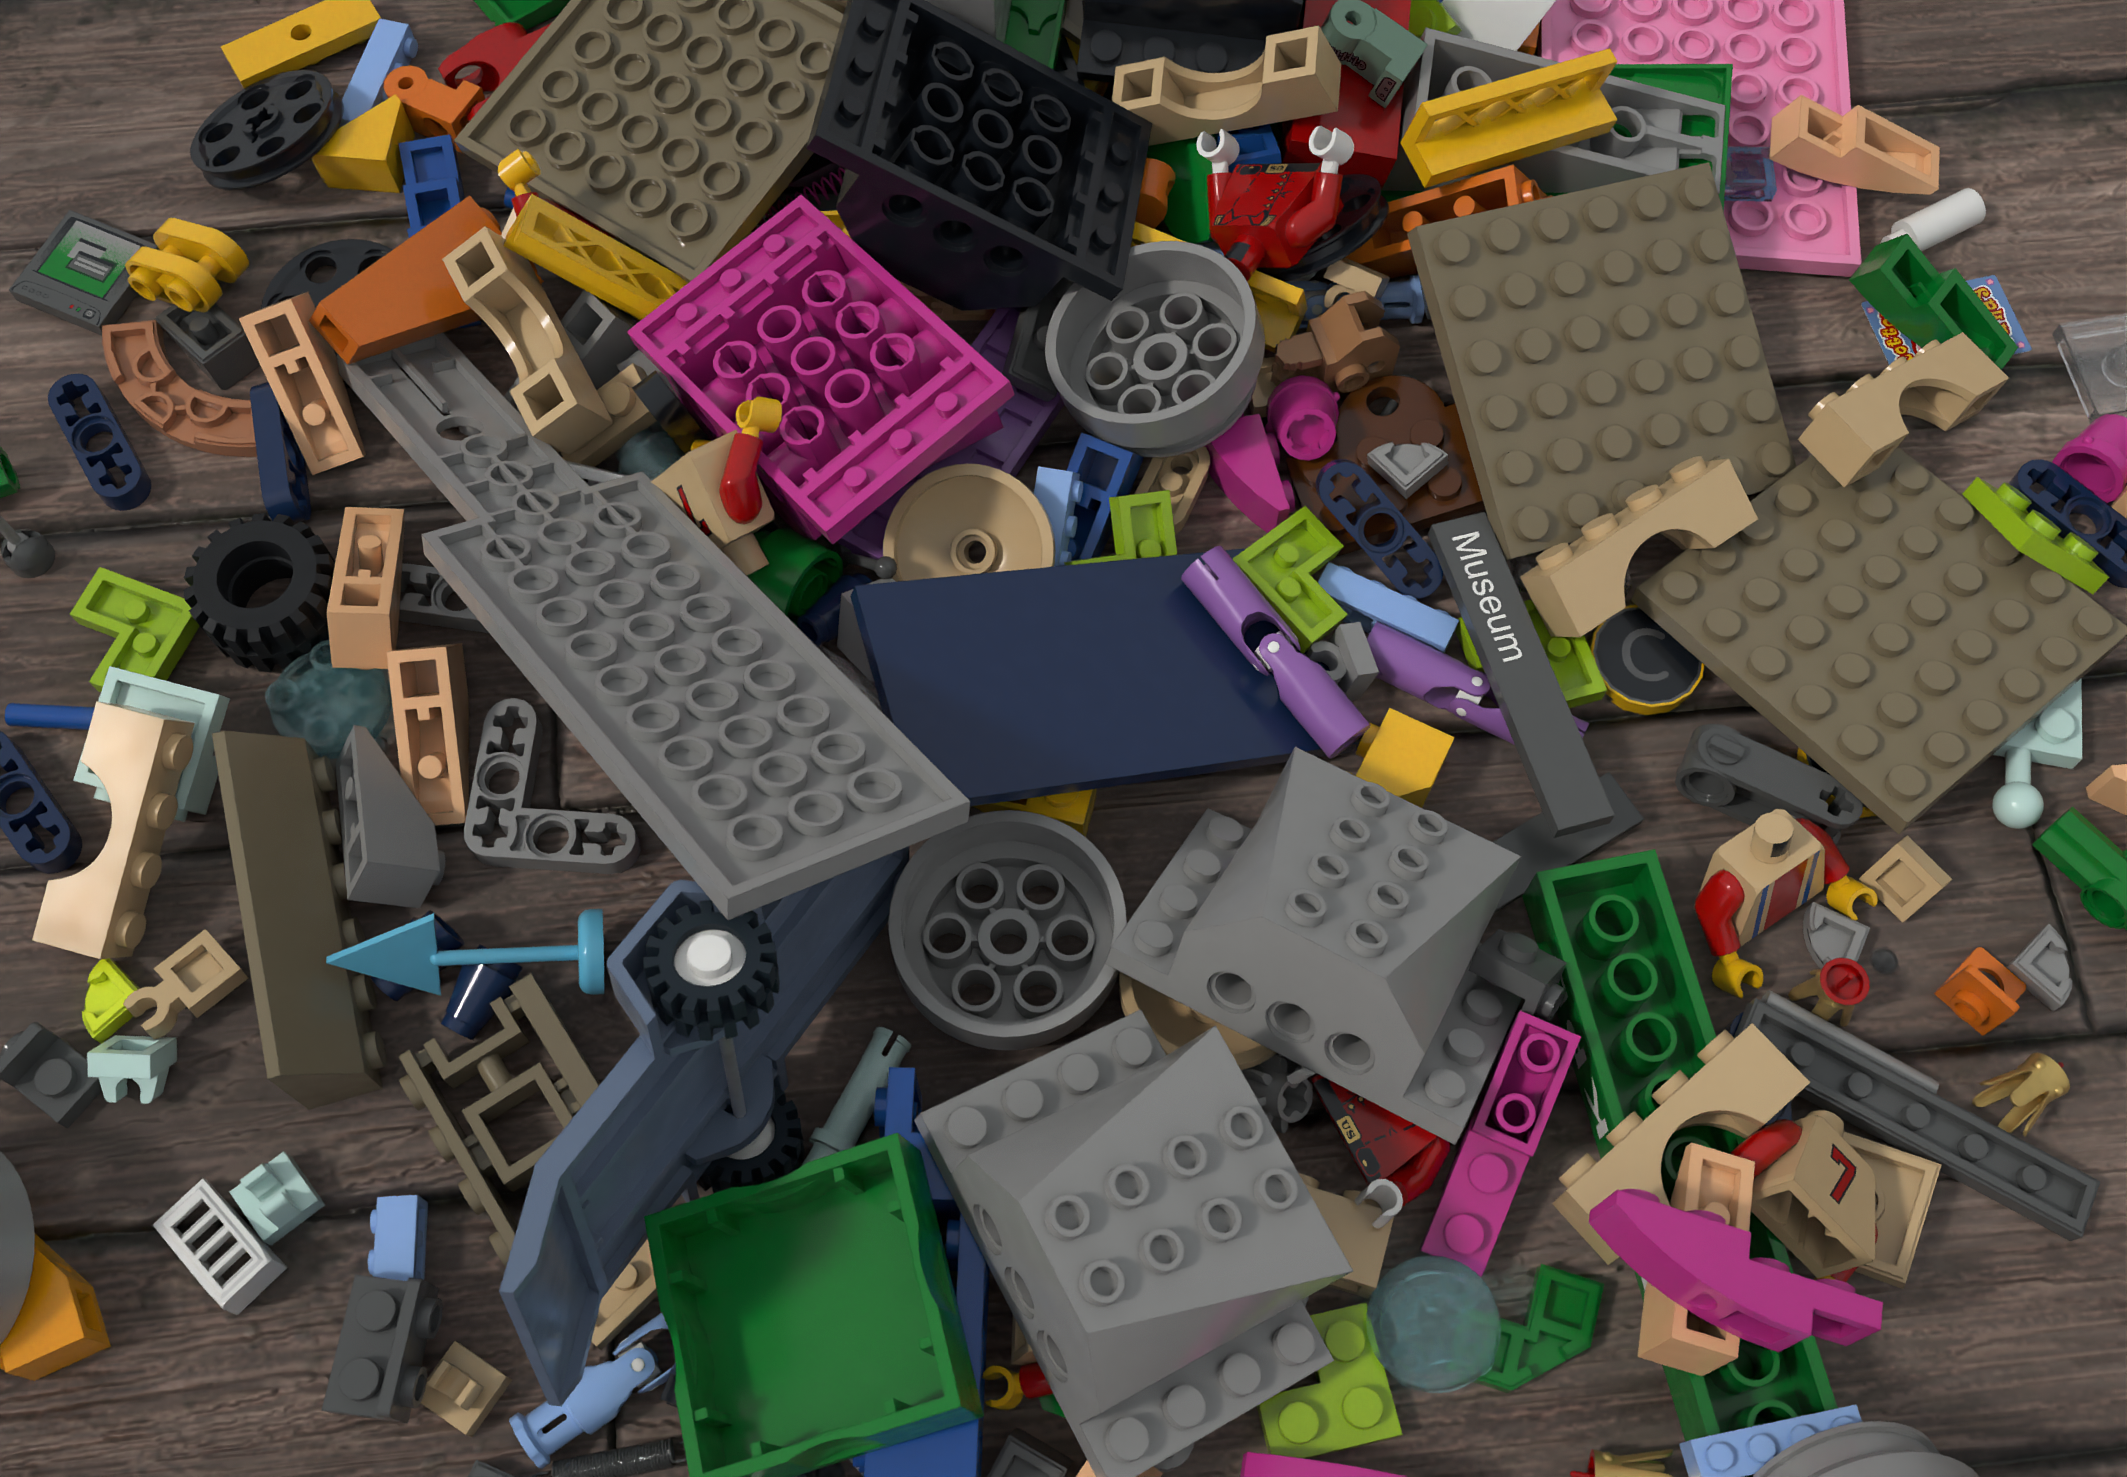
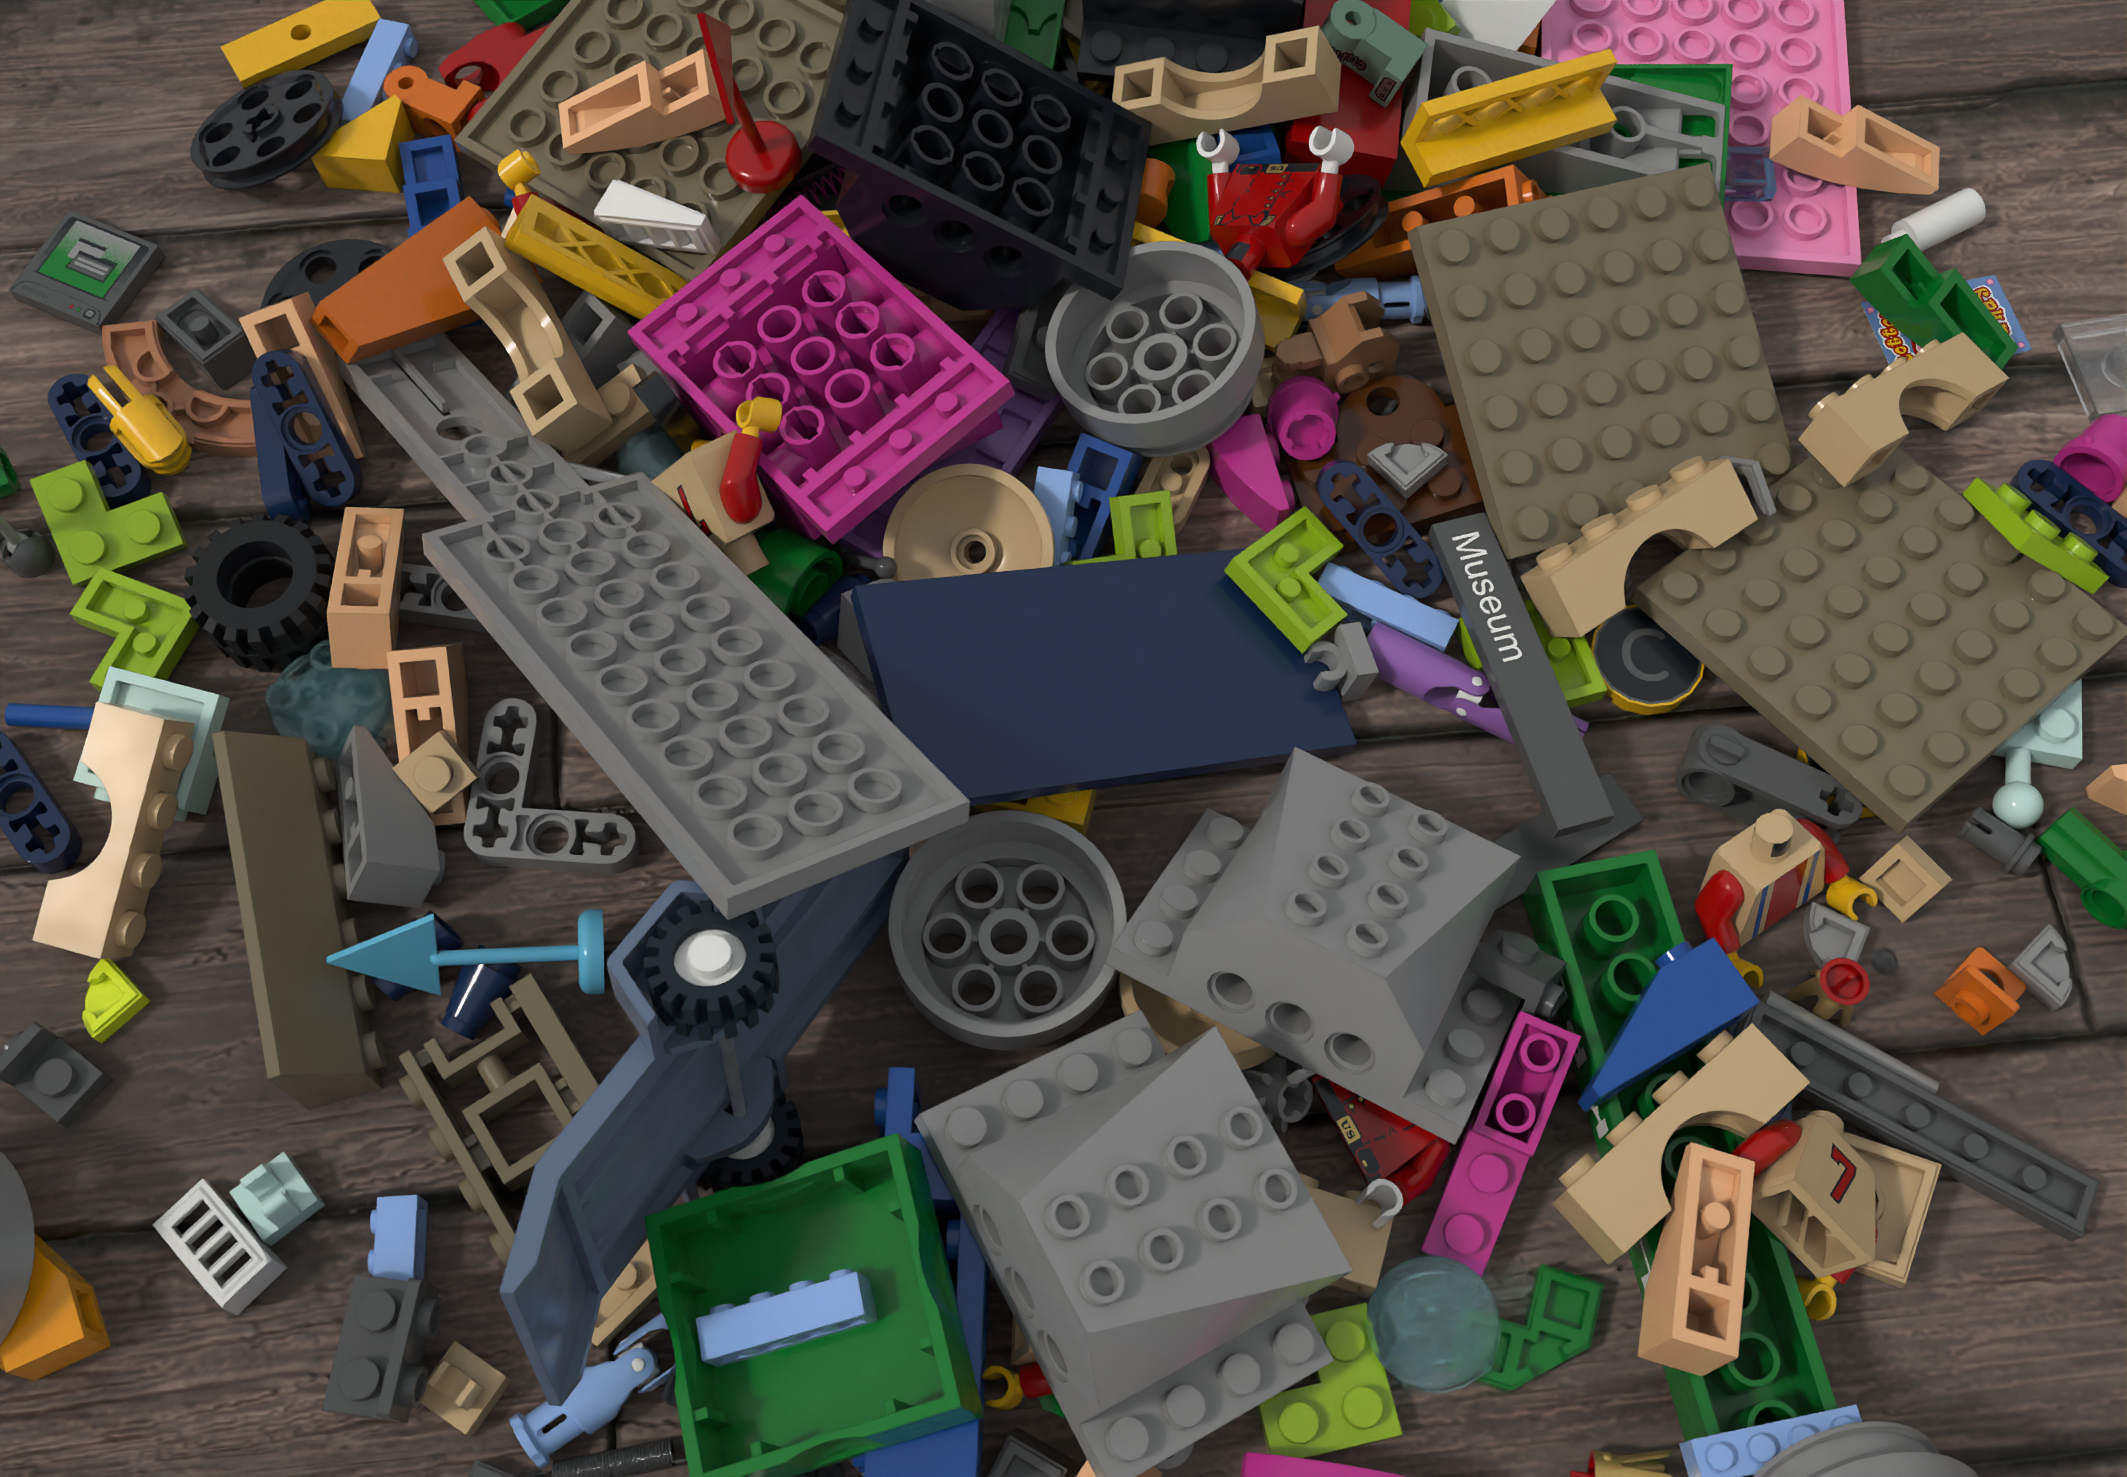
light aqua tile [87,1035,177,1104] -> none
tan plate [123,929,248,1039] -> none
yellow brick [125,218,250,312] -> none
light aqua pin [801,1027,911,1166] -> none
medium lavender piece [1181,545,1371,759] -> none
tan tile [1323,258,1390,309] -> none
yellow slope [1346,708,1455,808] -> none
dark pink slope [1589,1189,1883,1352] -> none
pearl gold piece [1972,1053,2070,1137] -> none
none -> lime plate [29,460,189,587]
none -> yellow arm [87,365,192,476]
none -> dark blue beam [252,349,363,506]
none -> tan plate [392,729,482,815]
none -> light nougat slope [558,49,726,154]
none -> white slope [594,179,722,255]
none -> light blue piece [696,1269,878,1367]
none -> red piece [697,13,802,194]
none -> blue slope [1578,937,1760,1113]
none -> light grey slope [1717,455,1776,516]
none -> dark grey pin [1956,806,2043,877]

